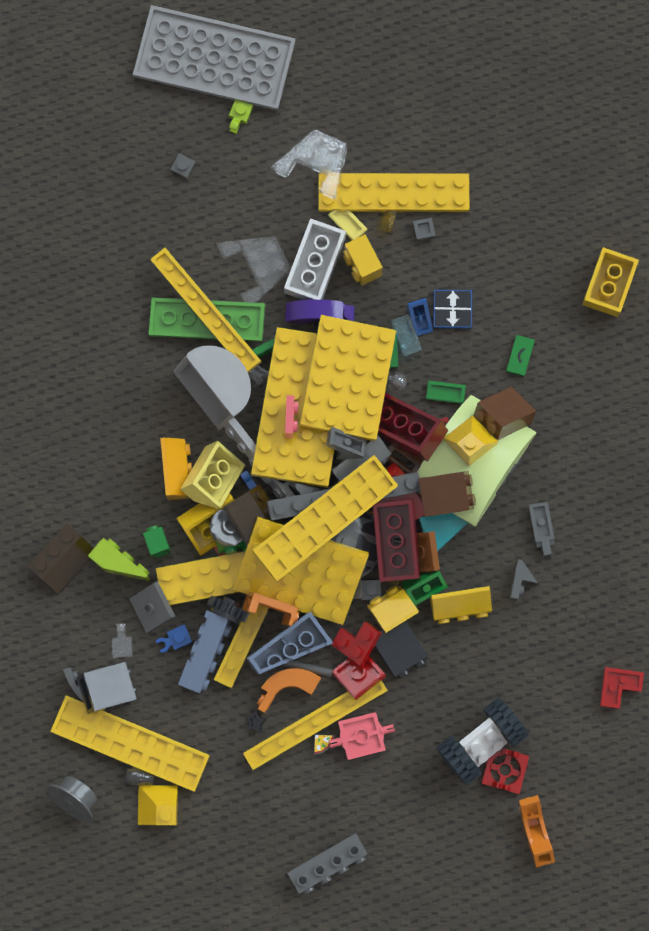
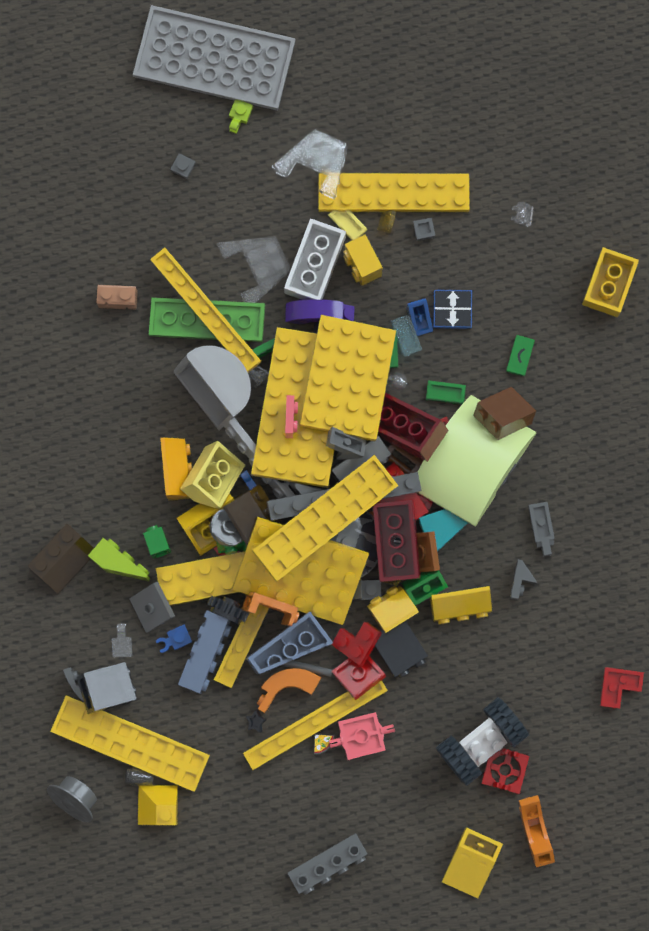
reddish brown brick [419,471,476,517] -> none
yellow slope [443,415,498,466] -> none
none -> nougat brick [97,285,137,310]
none -> yellow slope [442,828,503,898]
none -> clear tile [511,202,533,226]

